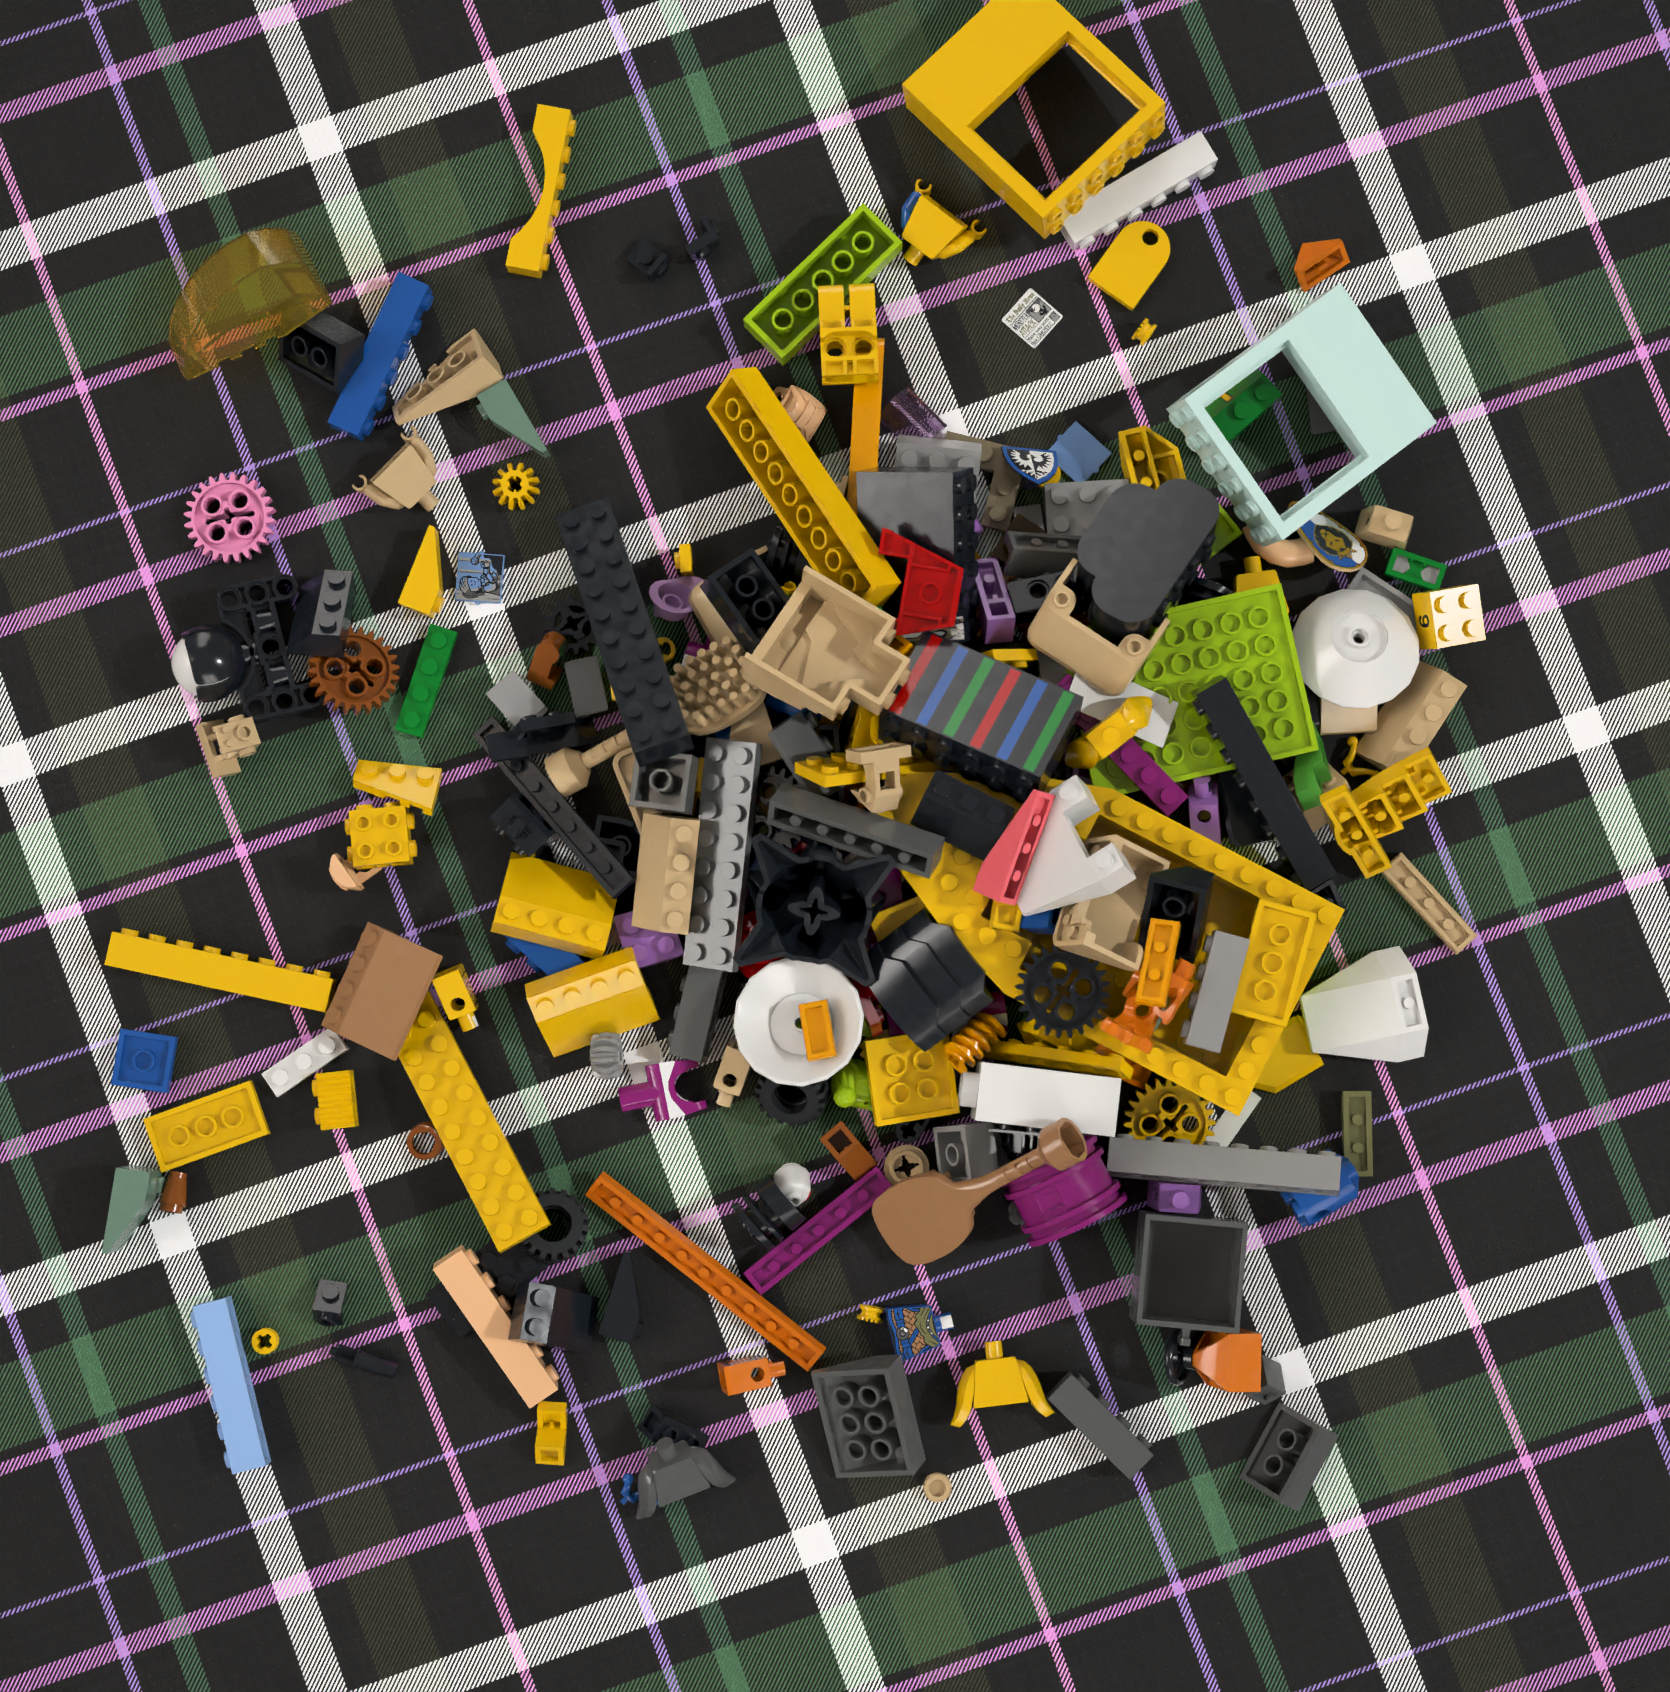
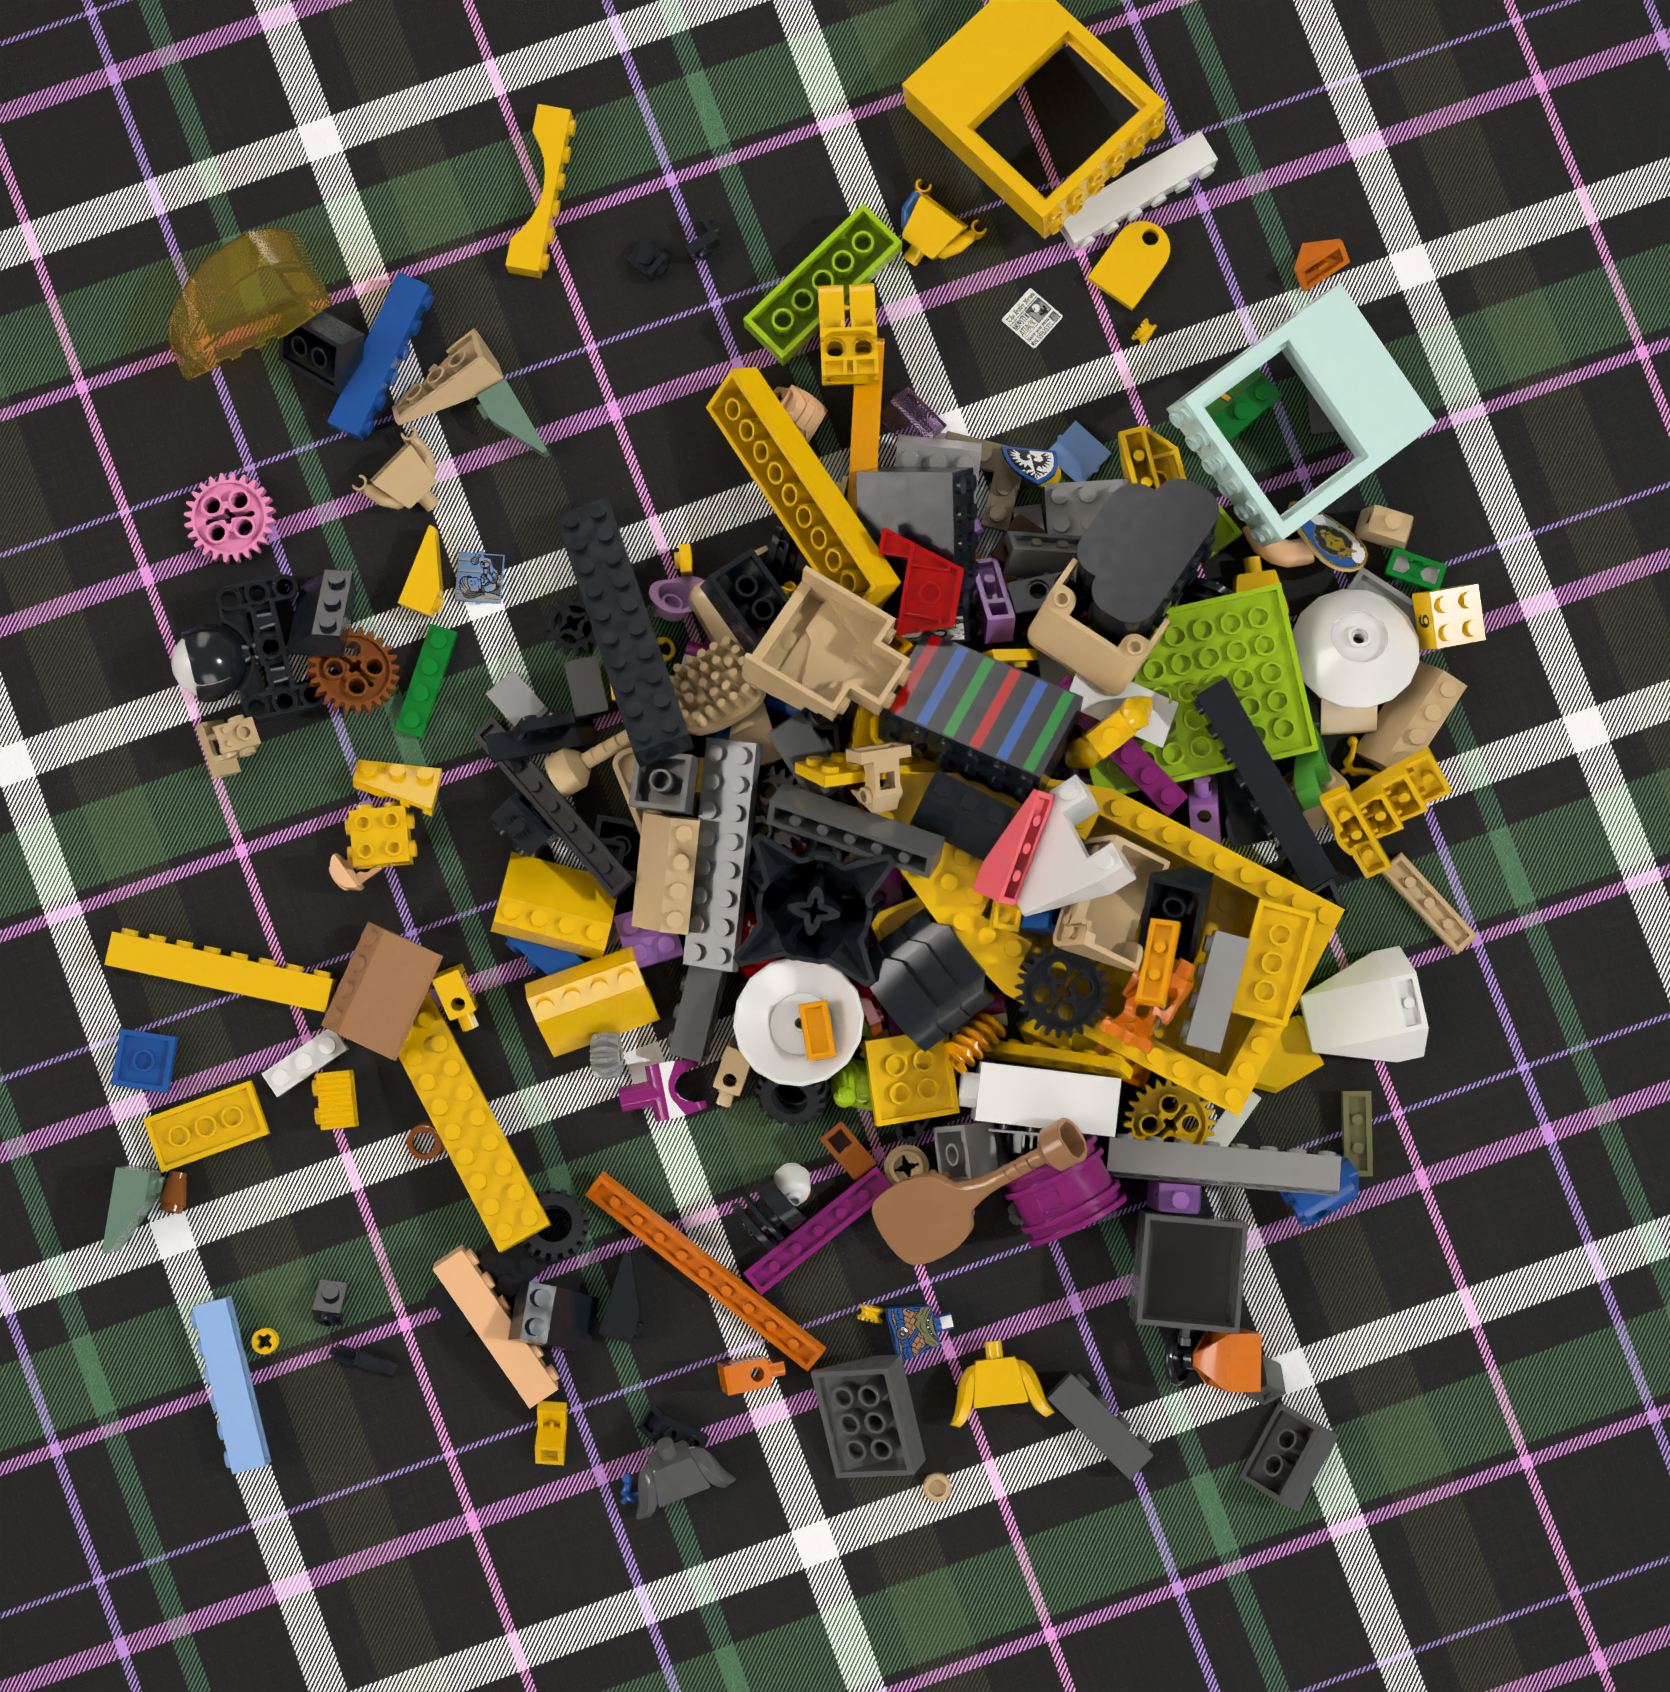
yellow gear [492,463,540,511] -> none
dark orange leg [526,631,567,691] -> none

